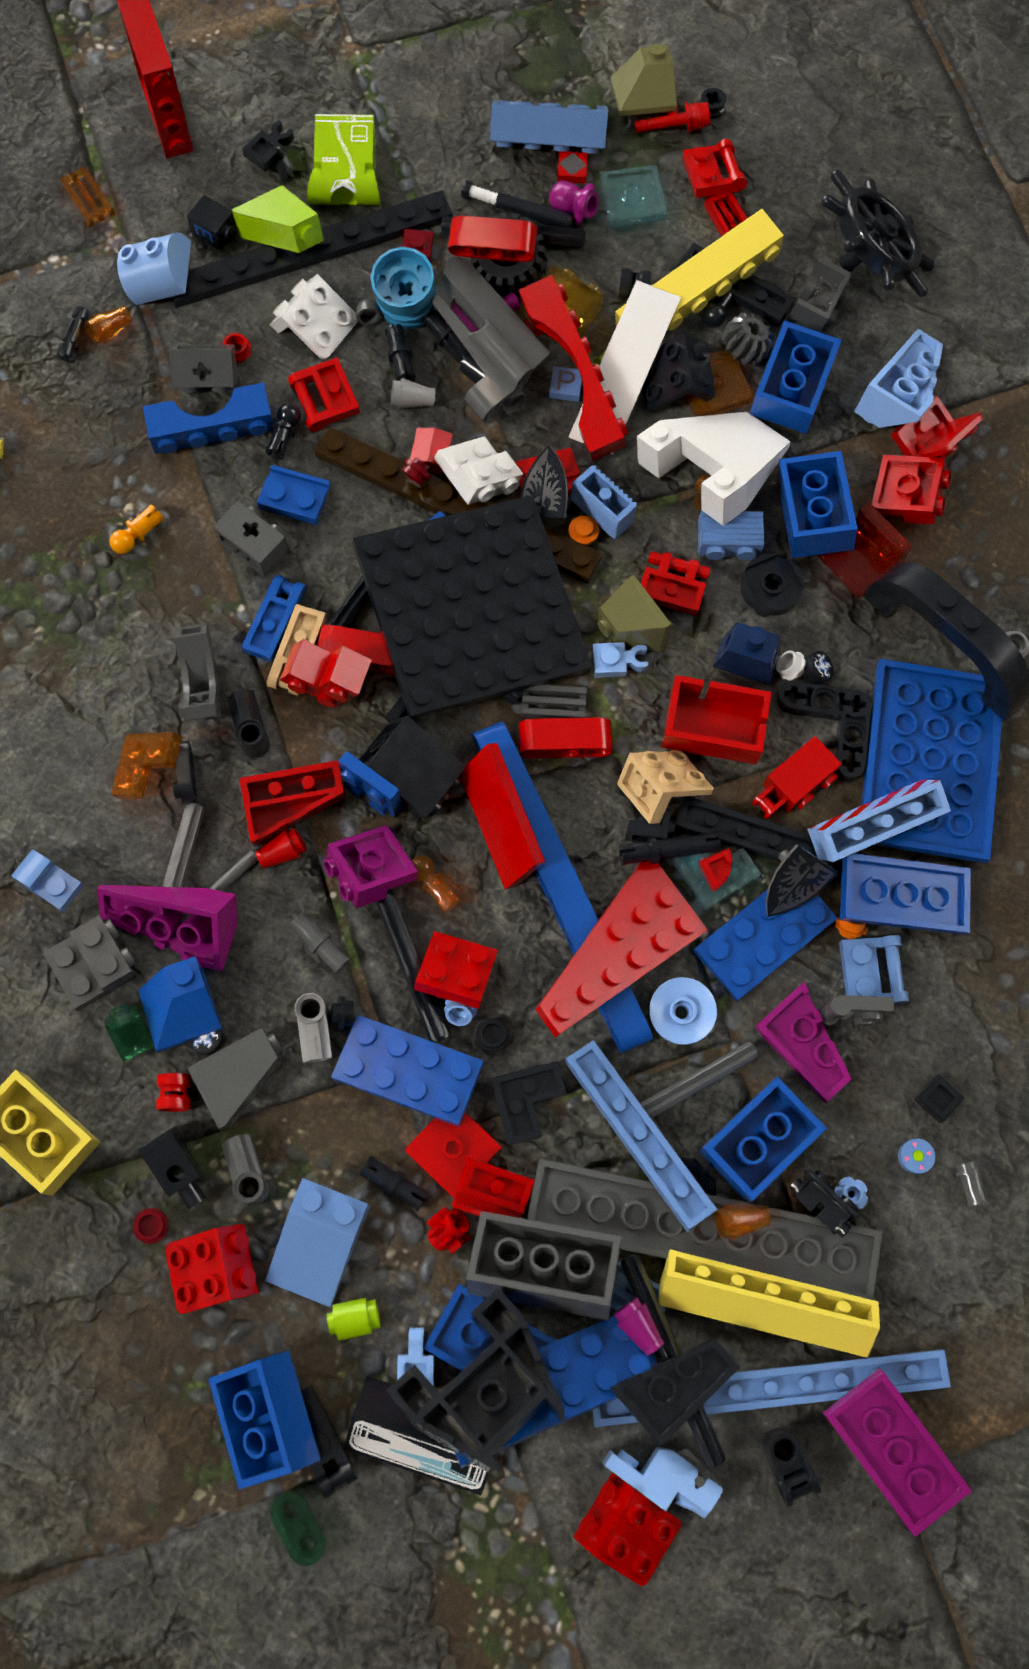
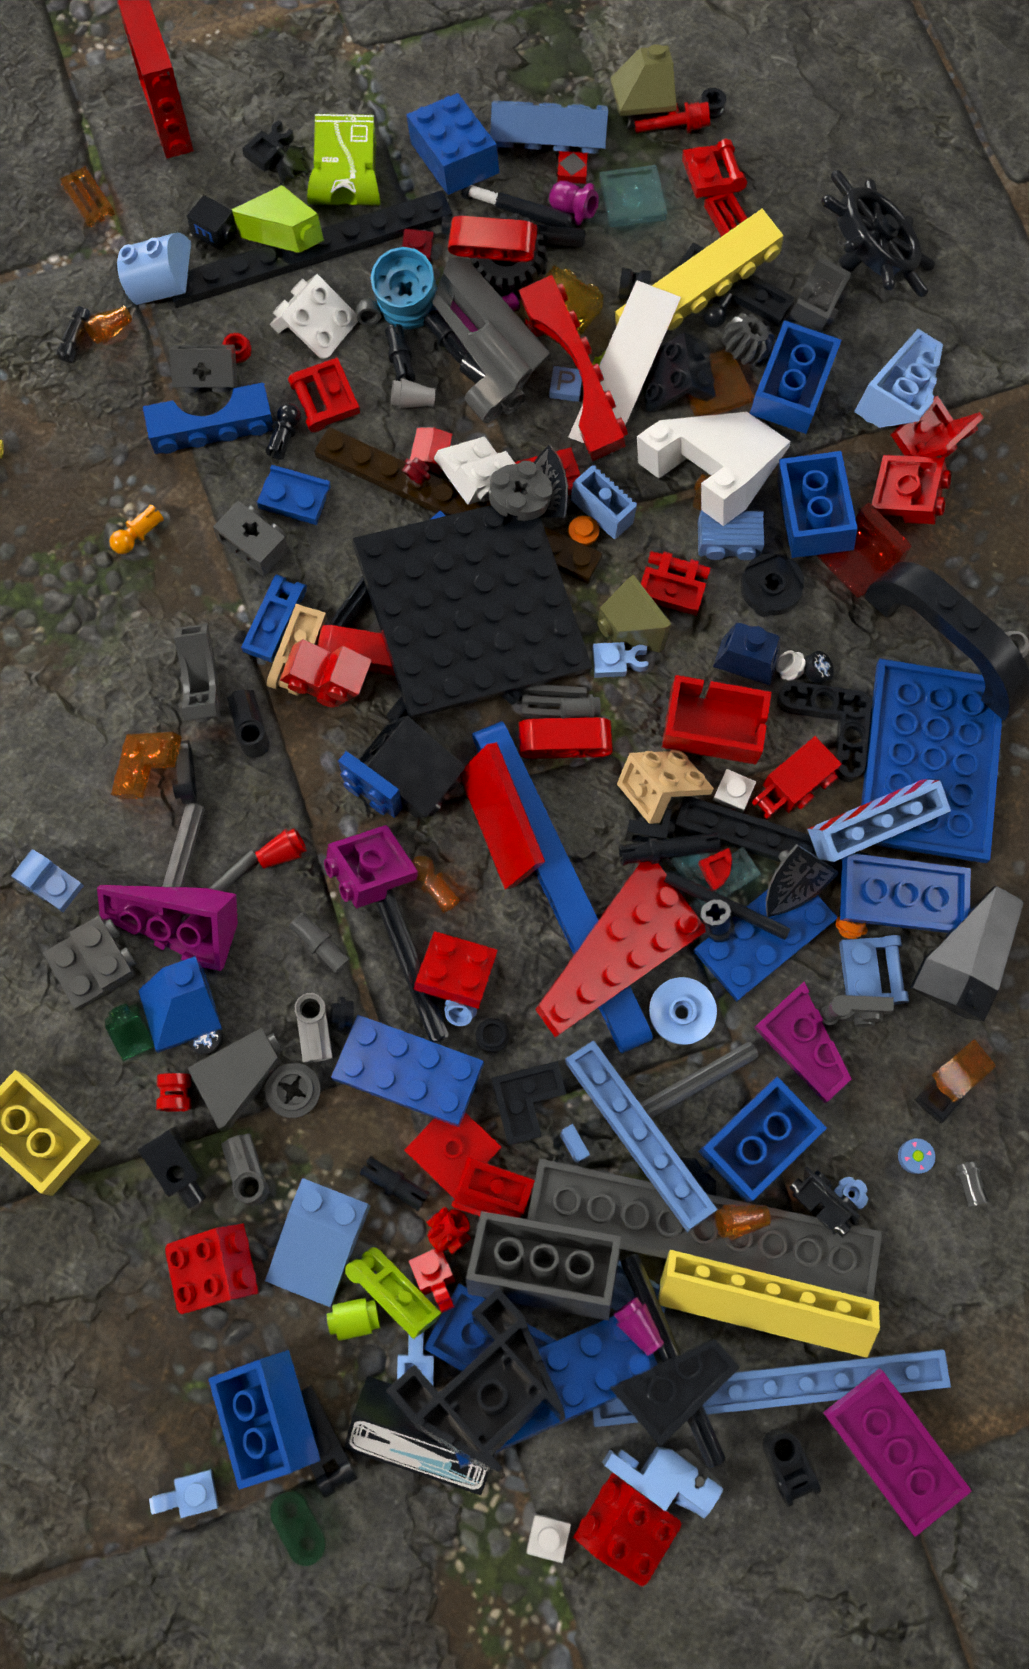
dark red plate [133,1208,169,1244] -> none
red wedge [239,760,346,847] -> none
none -> light blue plate [149,1469,219,1518]
none -> dark grey gear [265,1063,321,1119]
none -> lime plate [345,1247,441,1339]
none -> blue brick [406,93,500,195]
none -> plate [409,1249,455,1313]
none -> dark grey plate [489,460,553,521]
none -> white plate [526,1513,571,1563]
none -> dark grey pin [560,694,601,718]
none -> medium blue tile [560,1124,590,1163]
none -> black bar [664,870,791,940]
none -> black bush [701,900,735,942]
none -> white plate [713,769,756,813]
none -> wedge [910,886,1024,1021]
none -> clear orange slope [932,1039,996,1103]

